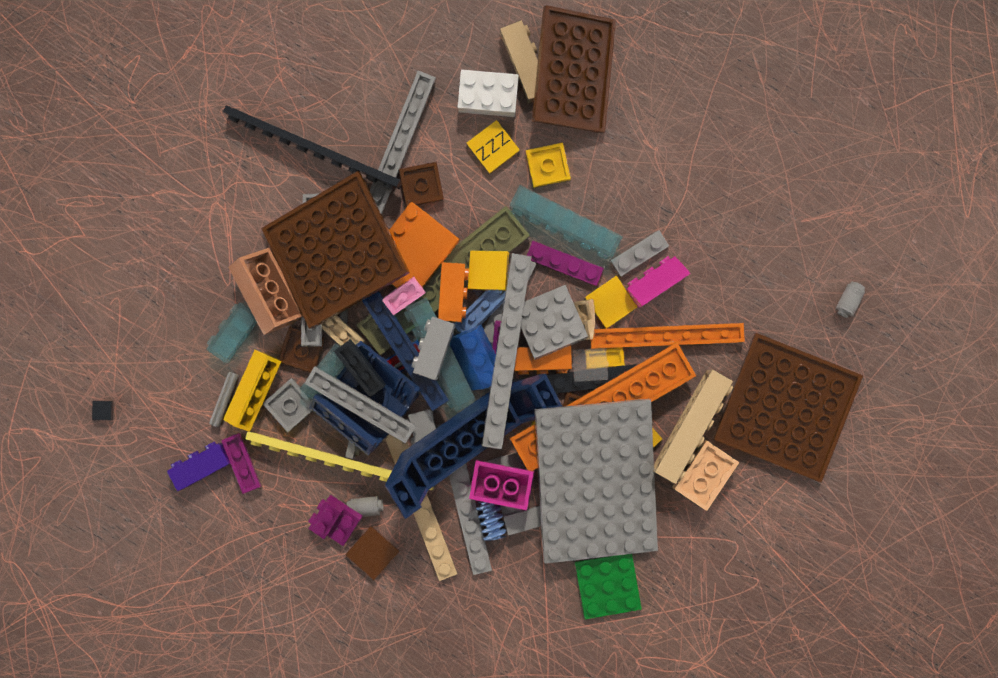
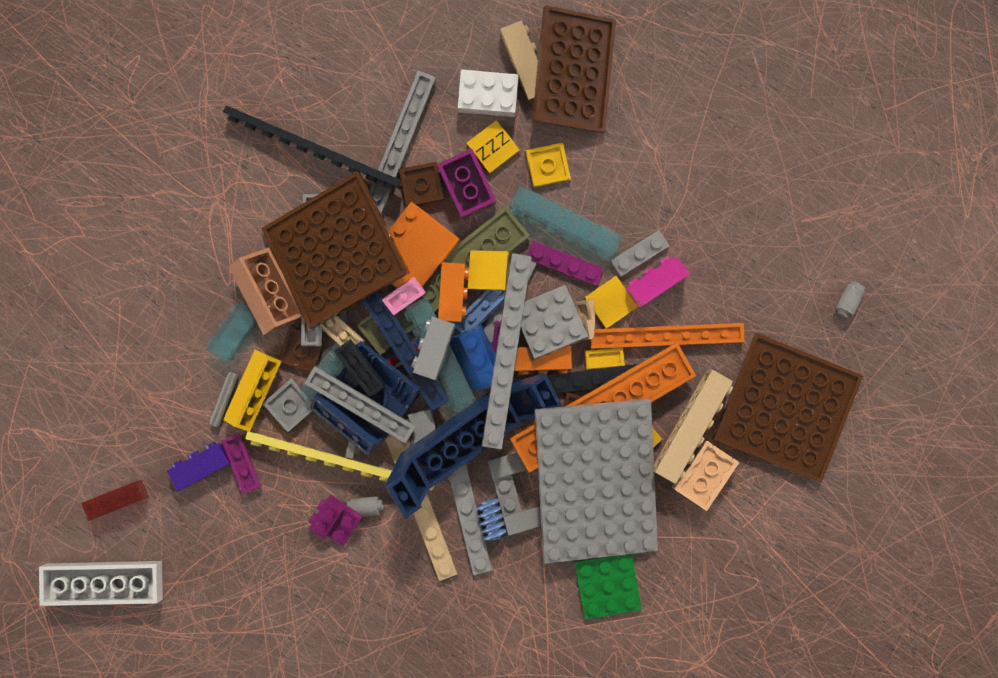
black tile [92,401,113,420] -> none
reddish brown tile [345,525,400,580] -> none
dark pink slope [469,460,534,510] -> none
clear piece [572,348,609,382] -> none
none -> white brick [39,561,163,606]
none -> clear red brick [81,480,149,521]
none -> magenta brick [437,149,496,219]

